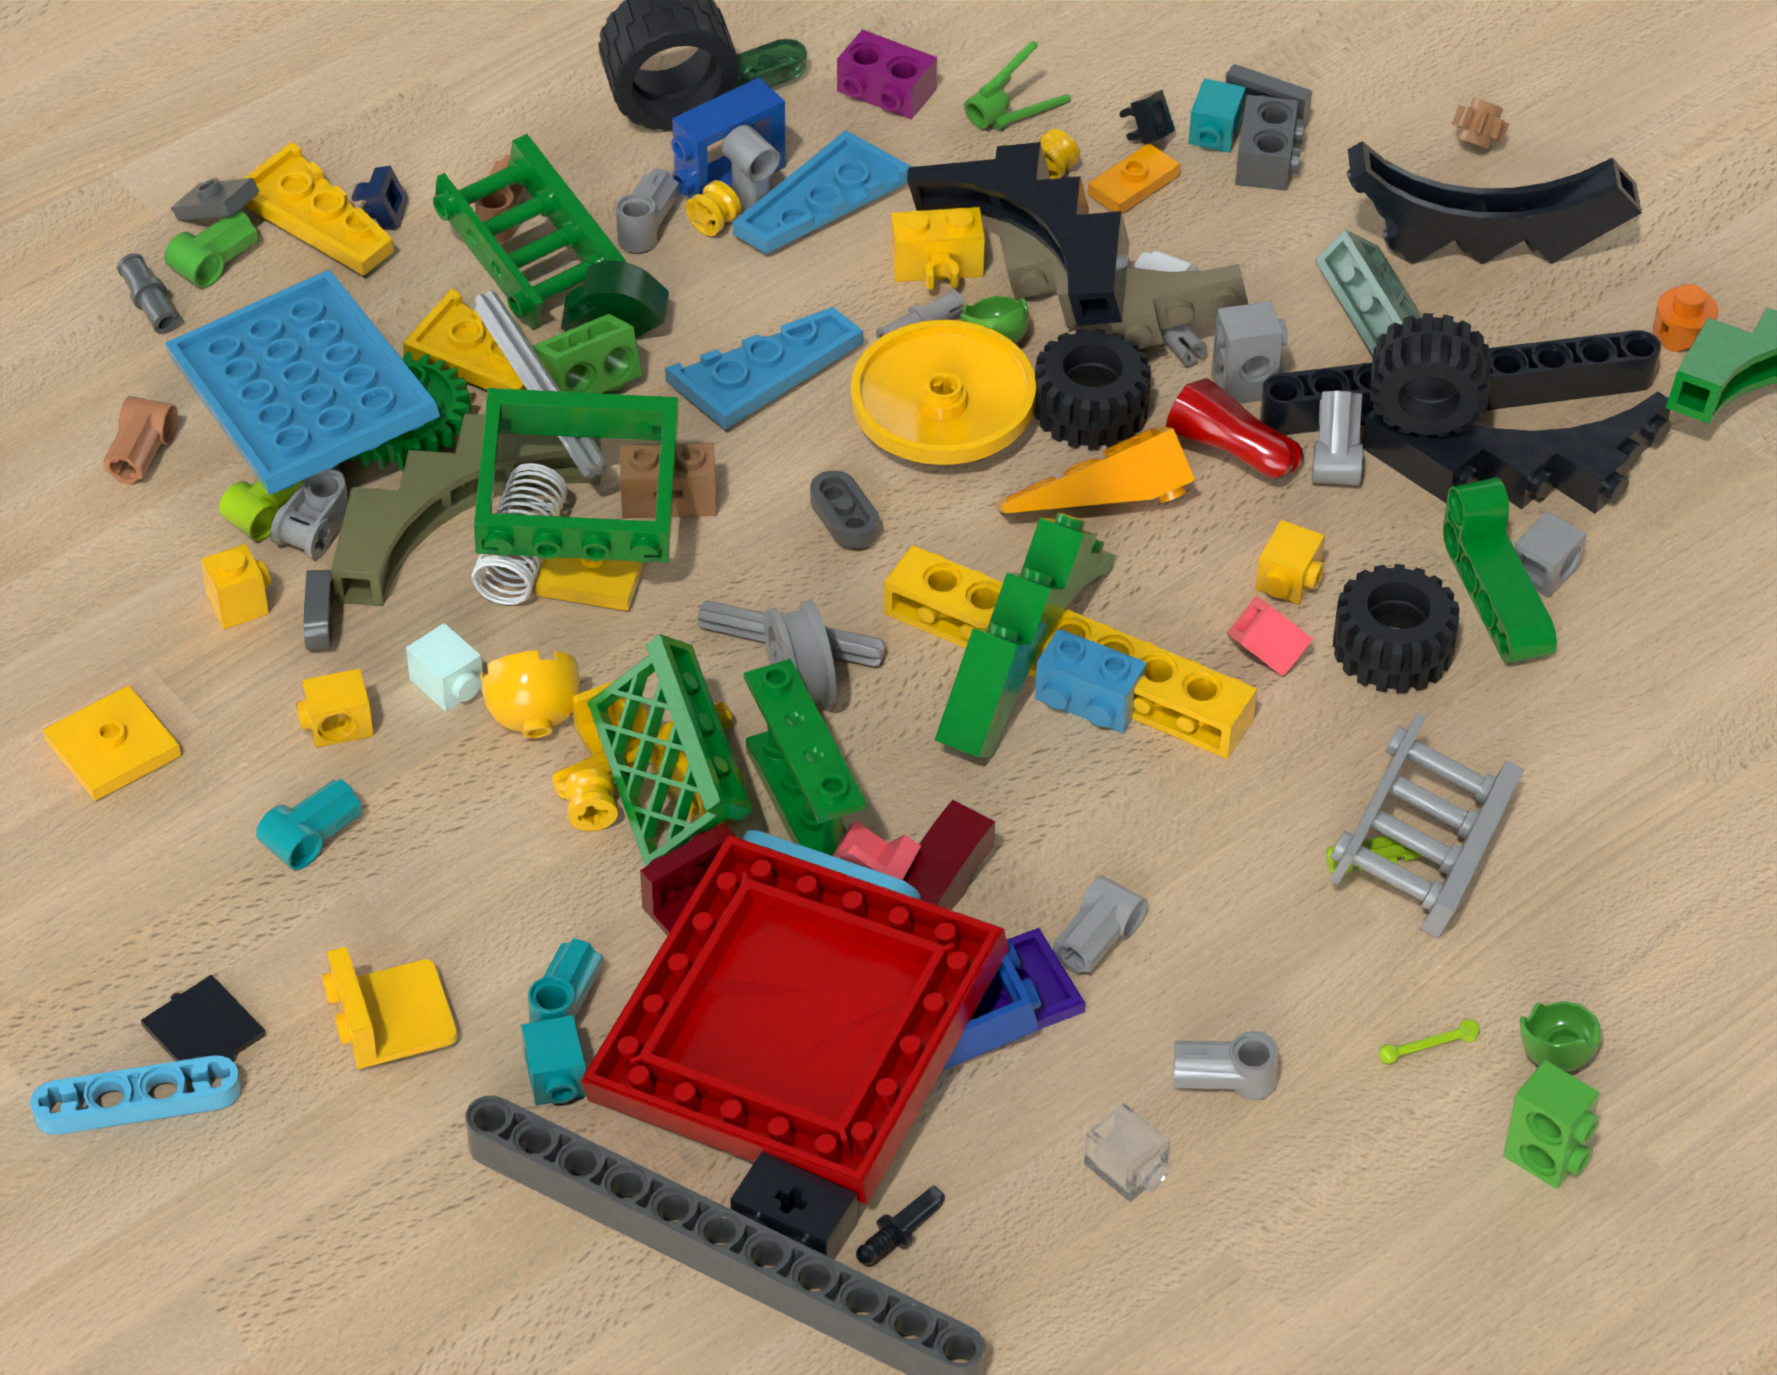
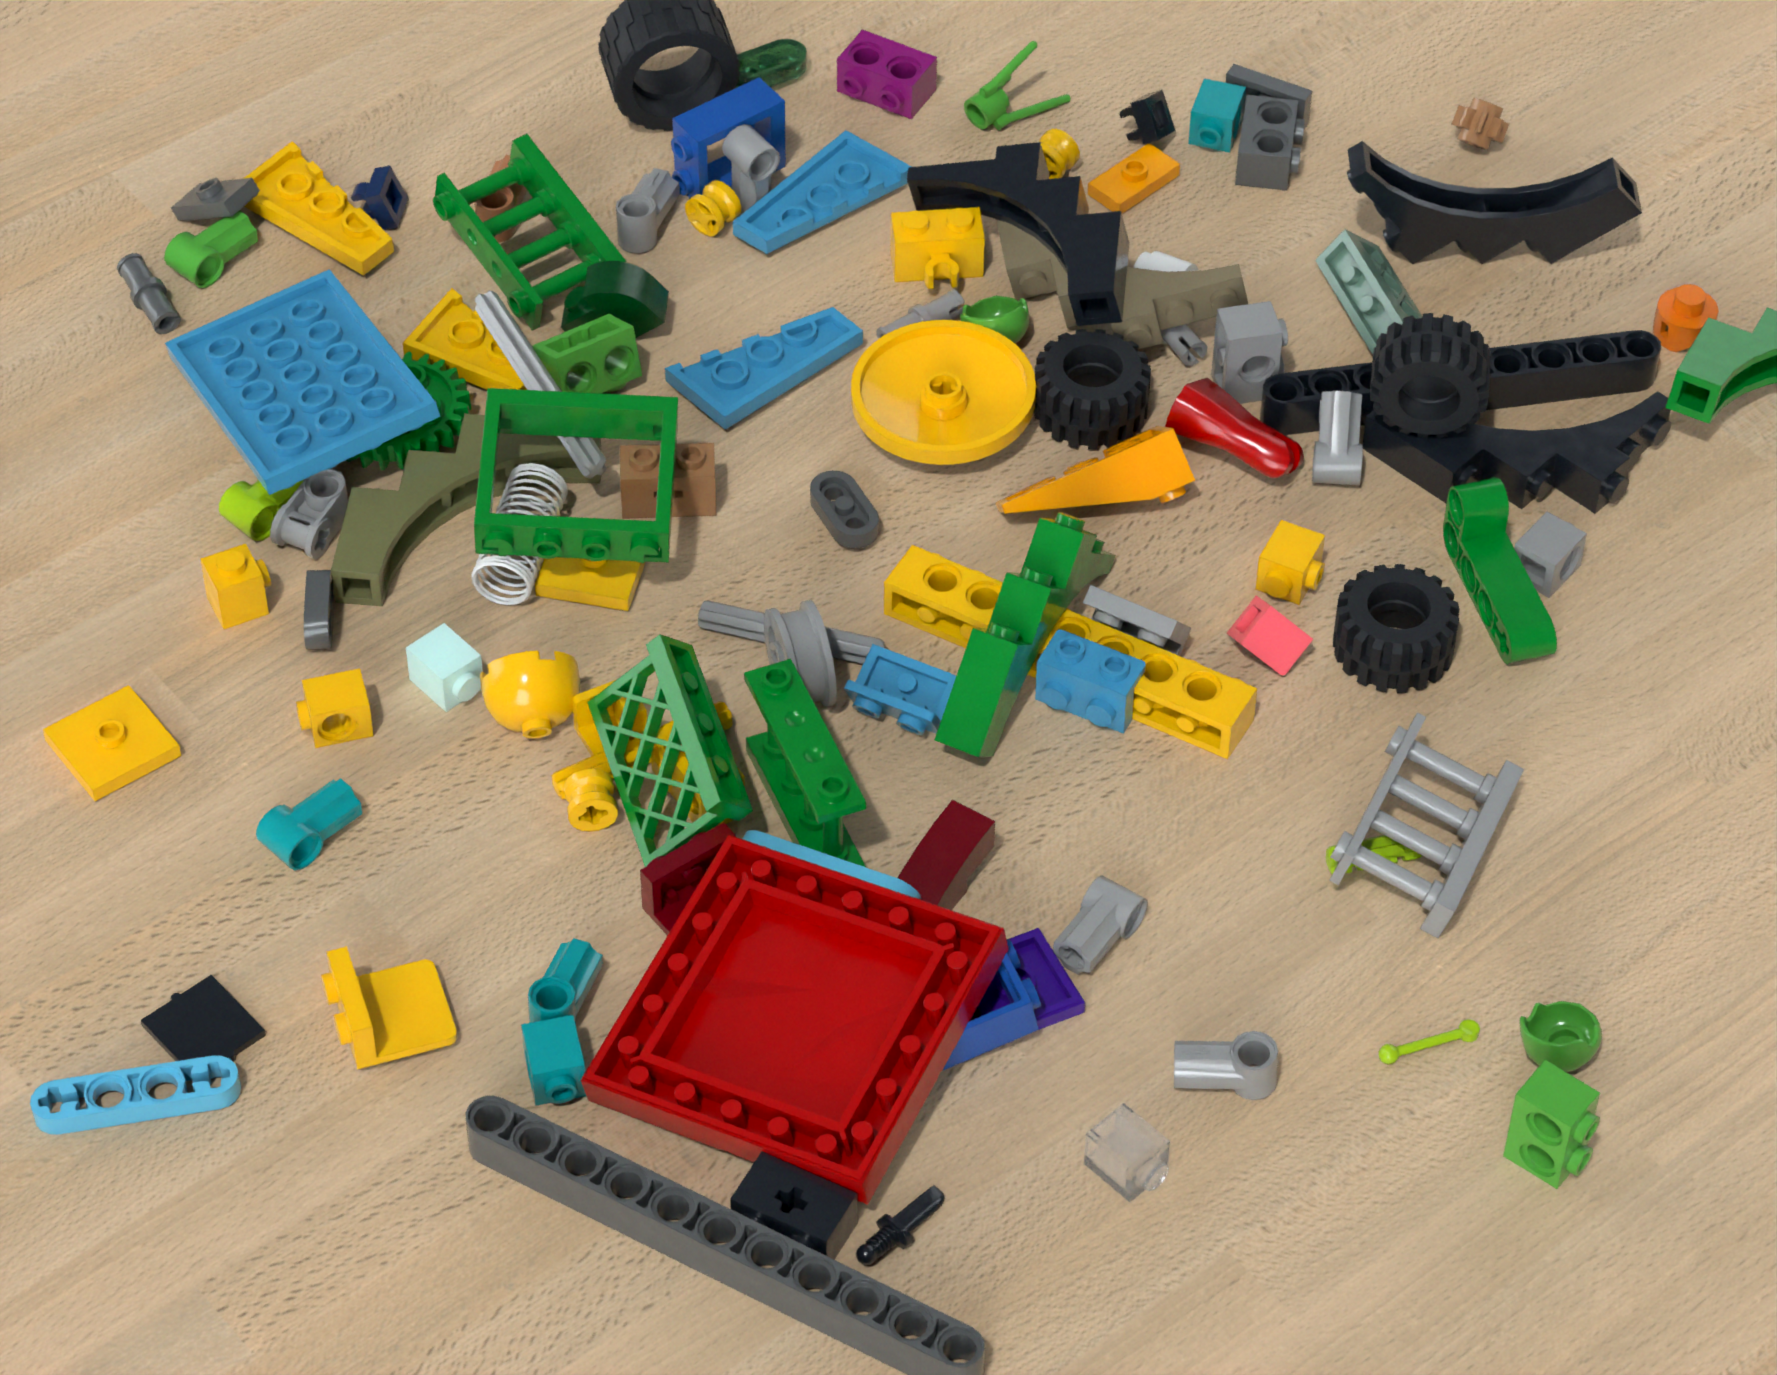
nougat piece [103,396,178,485] -> none
coral panel [833,822,921,880] -> none
none -> dark azure bracket [844,644,956,735]
none -> light grey bracket [1083,585,1191,656]

